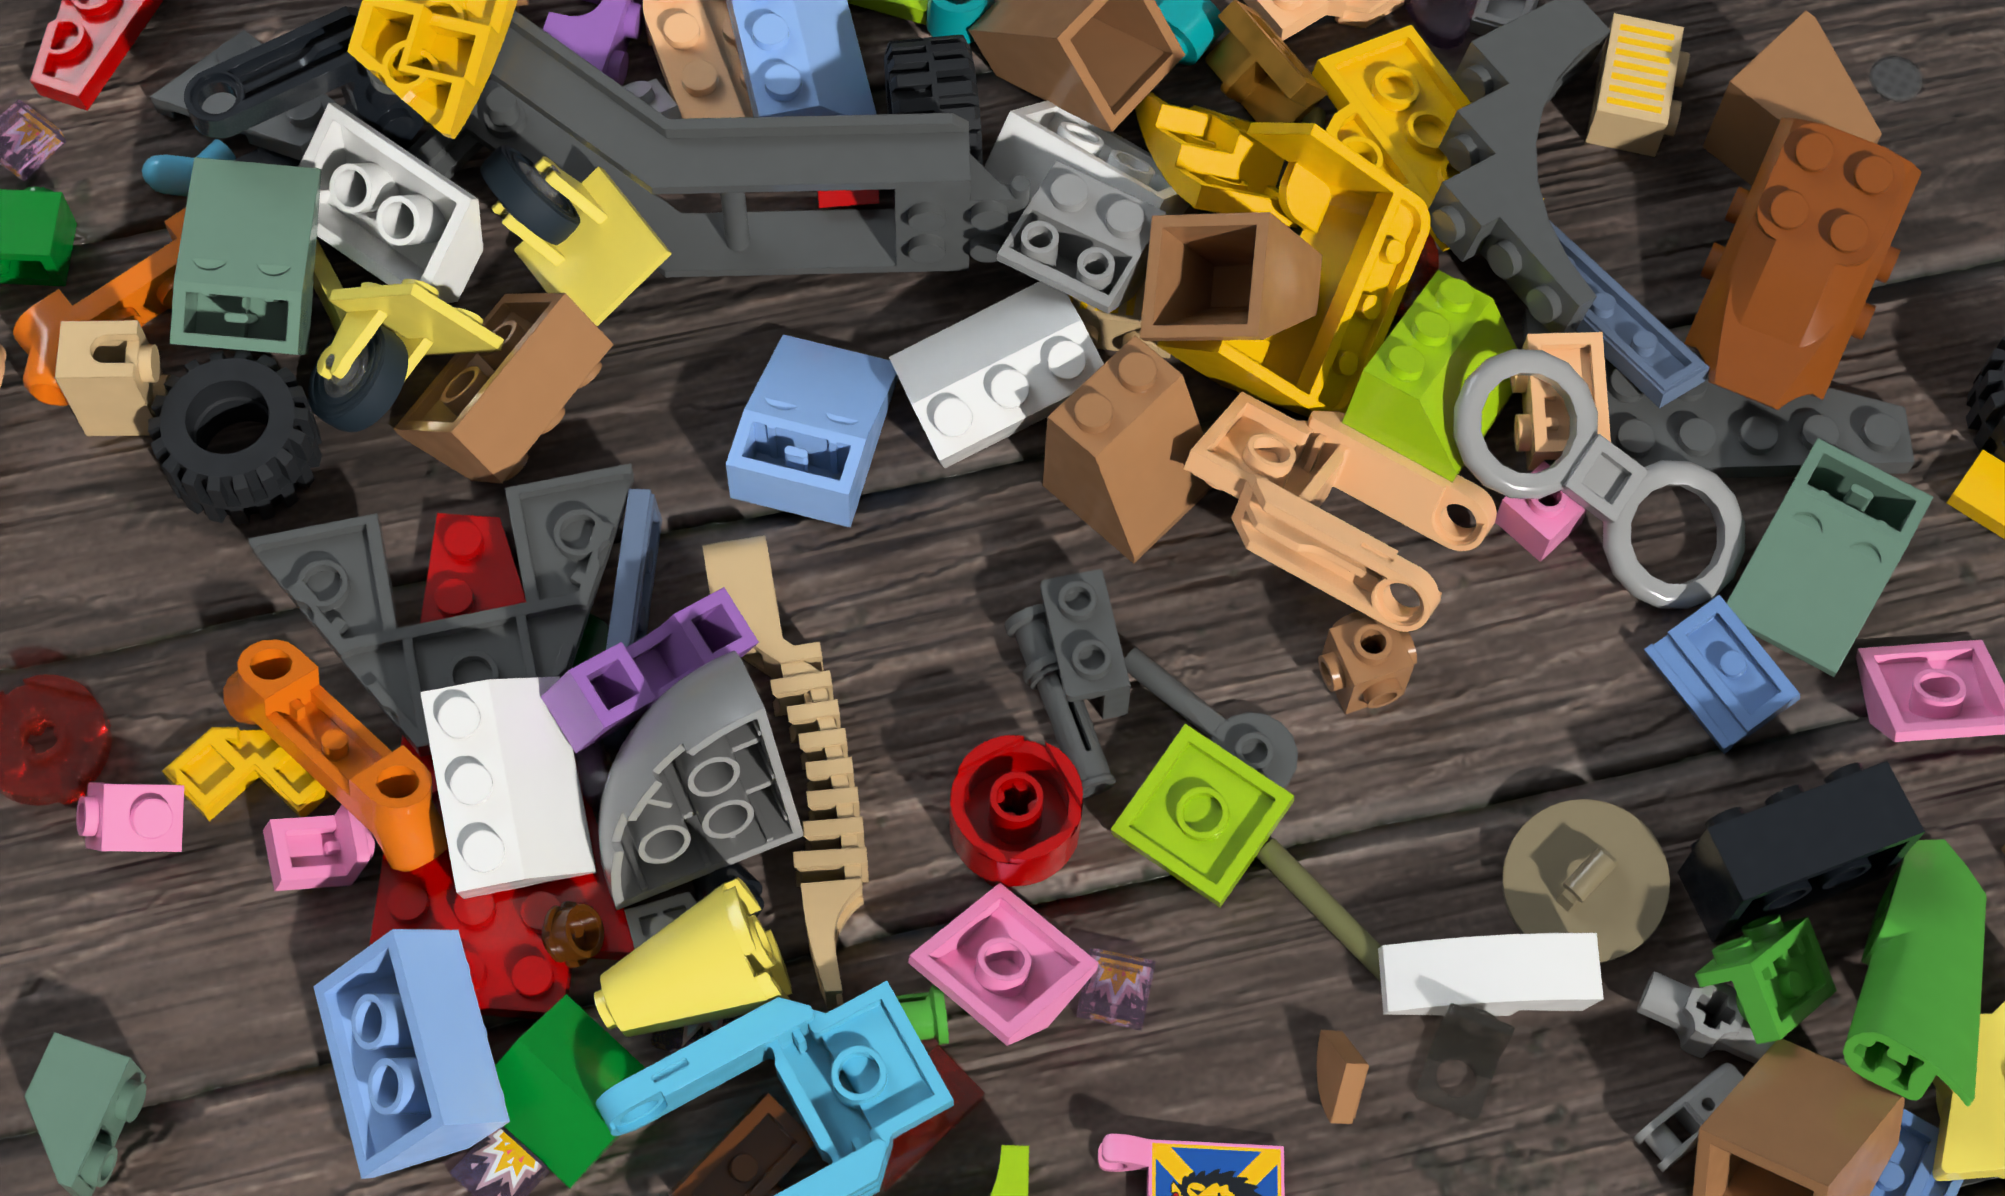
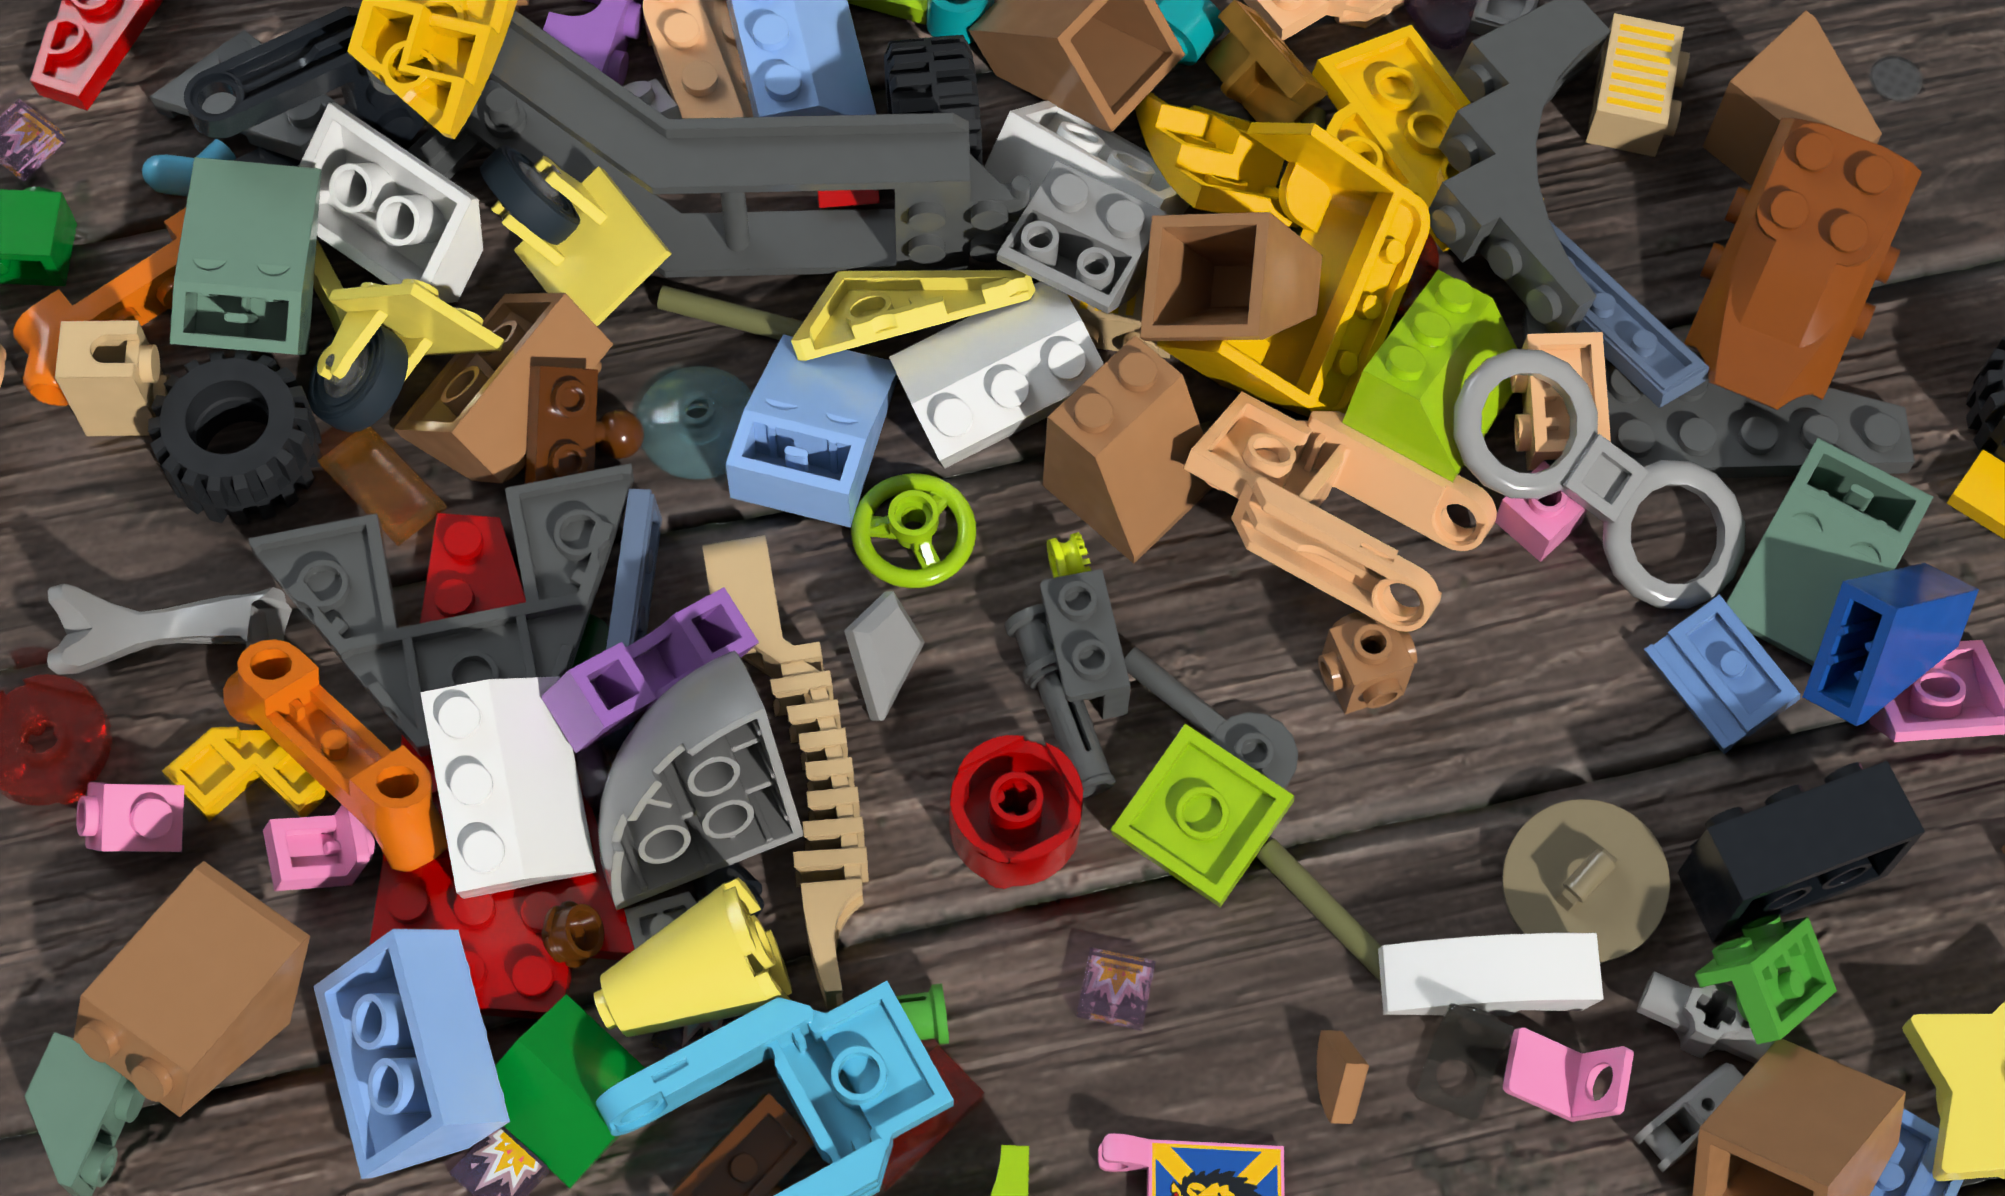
bright pink slope [908,883,1099,1046] -> none
bright green panel [1843,839,1986,1107] -> none
none -> light grey animal [47,584,292,675]
none -> medium nougat slope [73,861,310,1117]
none -> clear orange tile [318,427,447,546]
none -> reddish brown plate [525,366,644,484]
none -> clear light blue dish [637,366,752,479]
none -> olive bar [657,285,804,340]
none -> light yellow wing [791,270,1036,361]
none -> light grey piece [844,591,925,721]
none -> lime piece [851,473,977,588]
none -> neon yellow bush [1047,532,1092,578]
none -> bright pink bracket [1503,1028,1634,1122]
none -> blue slope [1803,563,1979,726]

